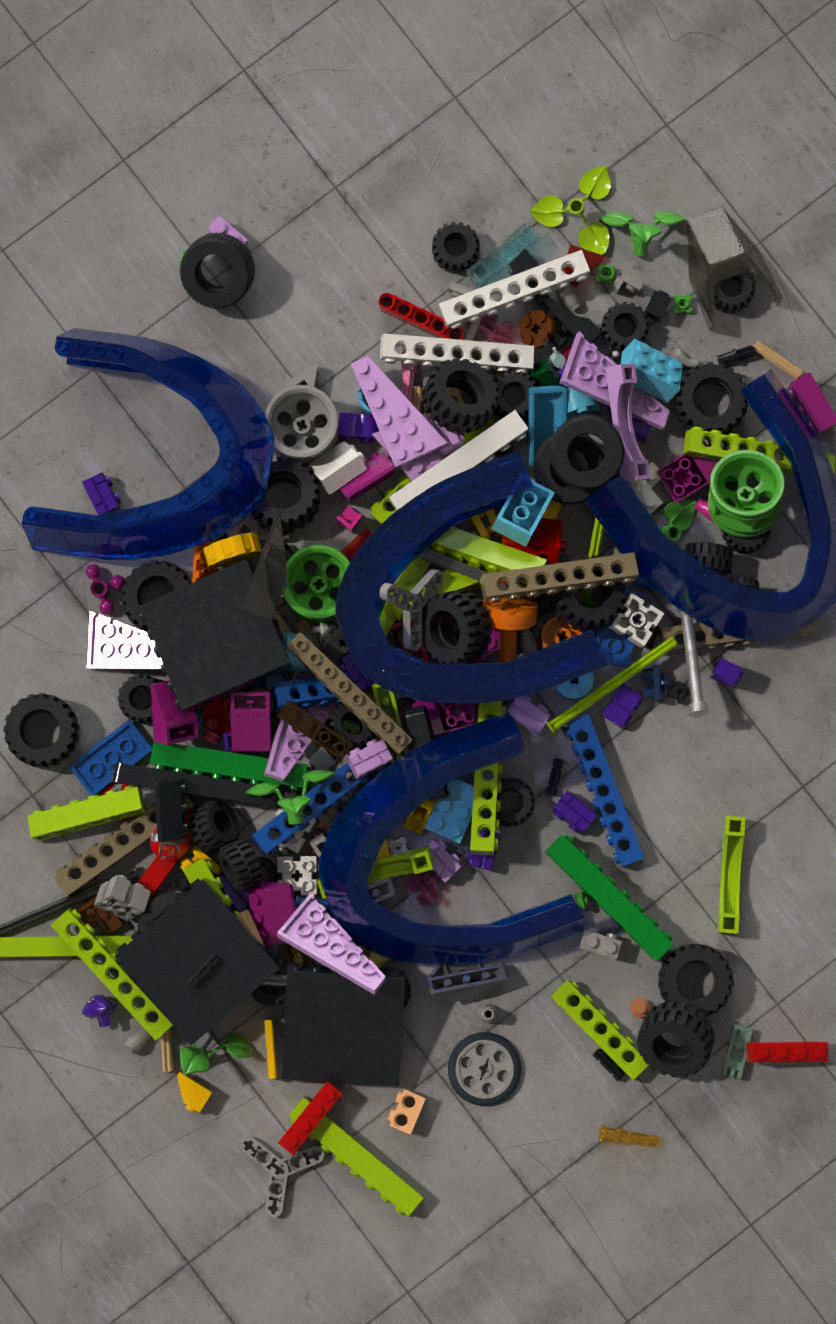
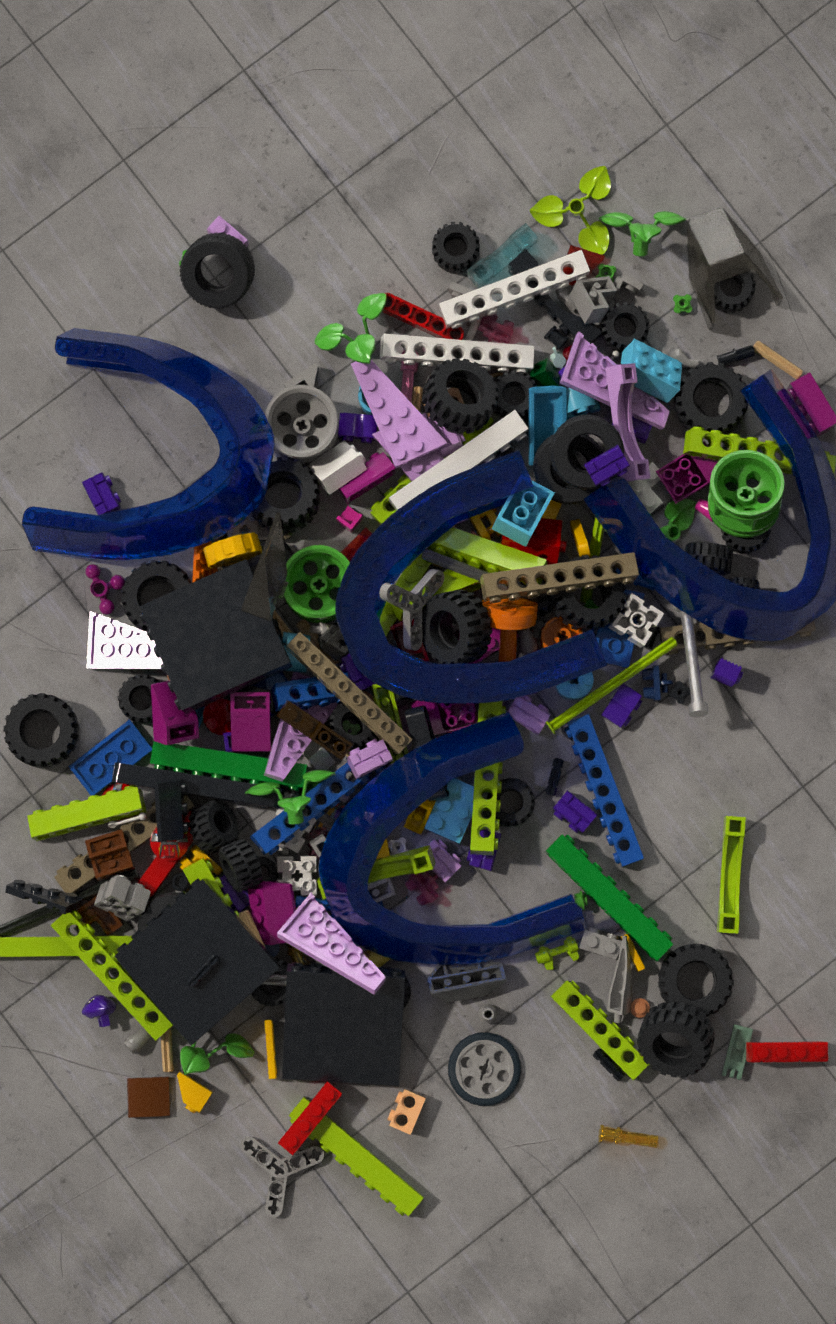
coral bush [202,730,221,746] -> none
reddish brown plate [520,310,556,349] -> none
black brick [645,290,672,323] -> none
none -> black wing [5,880,84,914]
none -> reddish brown slope [85,829,134,880]
none -> white hinge [108,813,146,828]
none -> reddish brown slope [127,1076,170,1118]
none -> bright green plant [314,293,387,364]
none -> lime piece [535,936,579,970]
none -> light grey brick [569,276,617,324]
none -> yellow beam [570,519,590,557]
none -> dark purple brick [584,445,630,487]
none -> light grey piece [607,936,632,1023]
none -> yellow tile [620,934,645,972]

